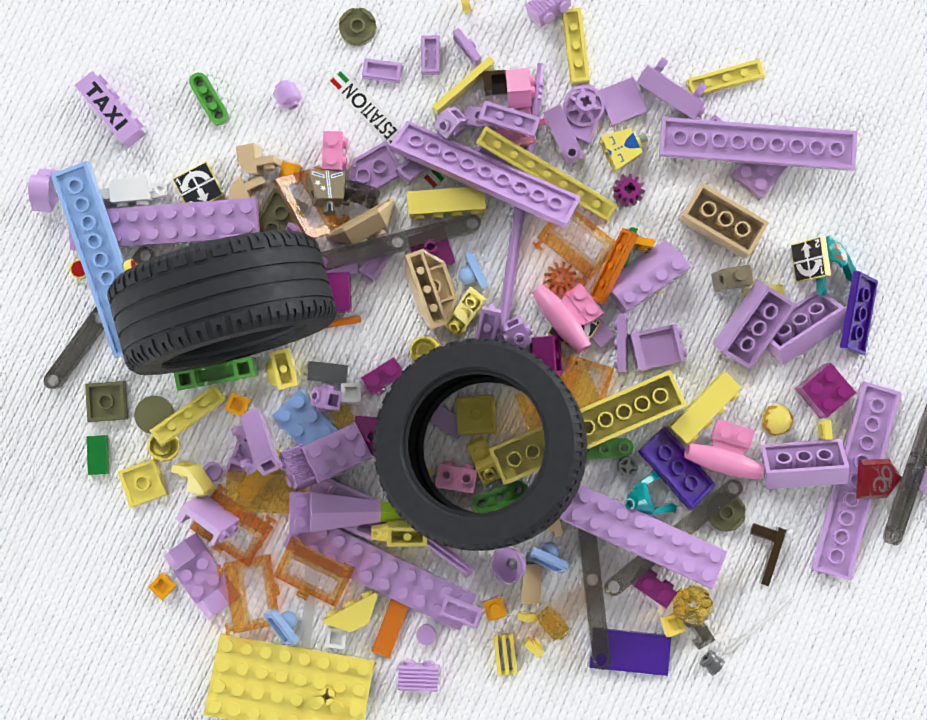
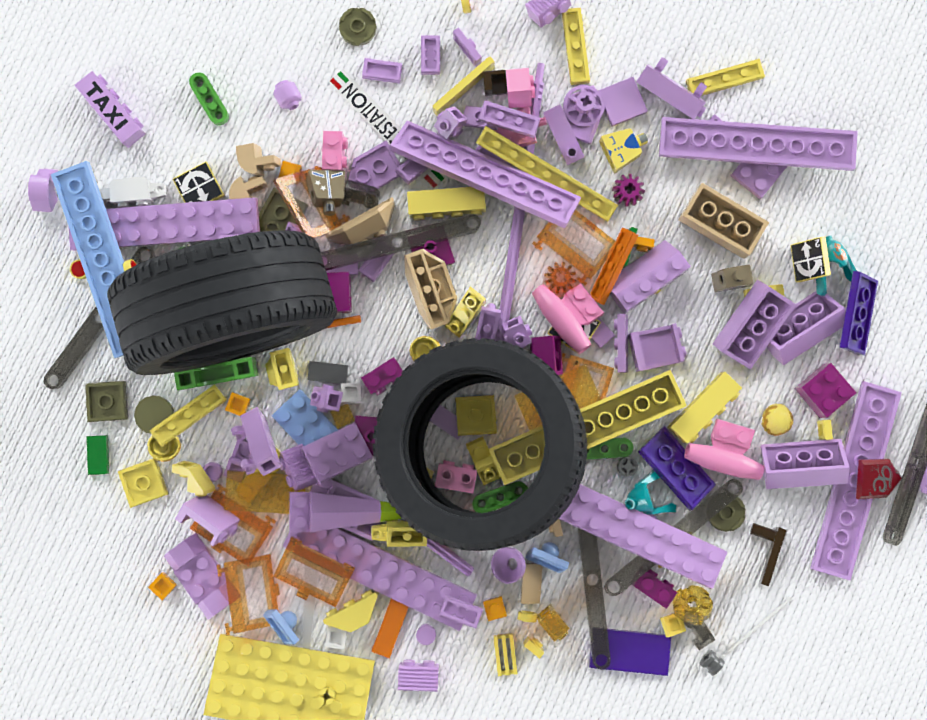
light blue tile [458,251,488,291] -> none

